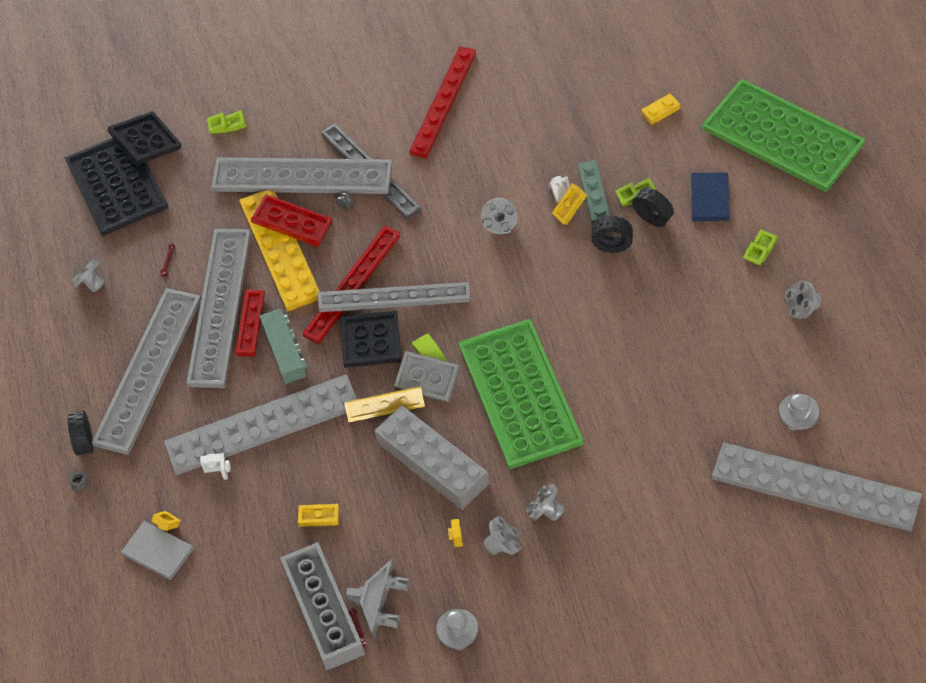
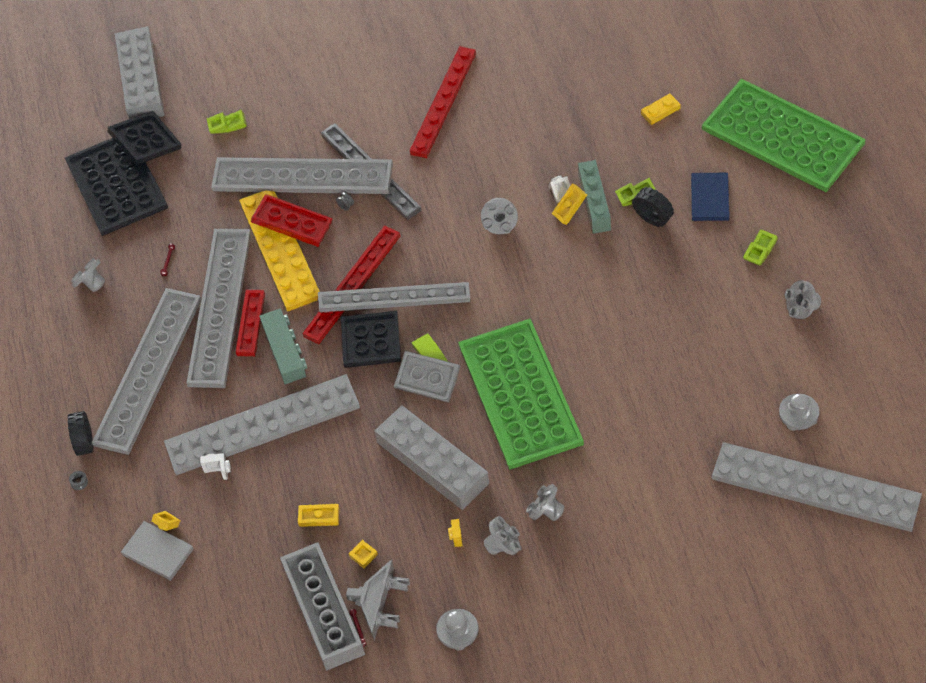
yellow plate [344,386,425,422] -> none
black tyre [591,216,633,253] -> none
none -> light grey brick [115,26,165,119]
none -> yellow plate [349,540,378,569]

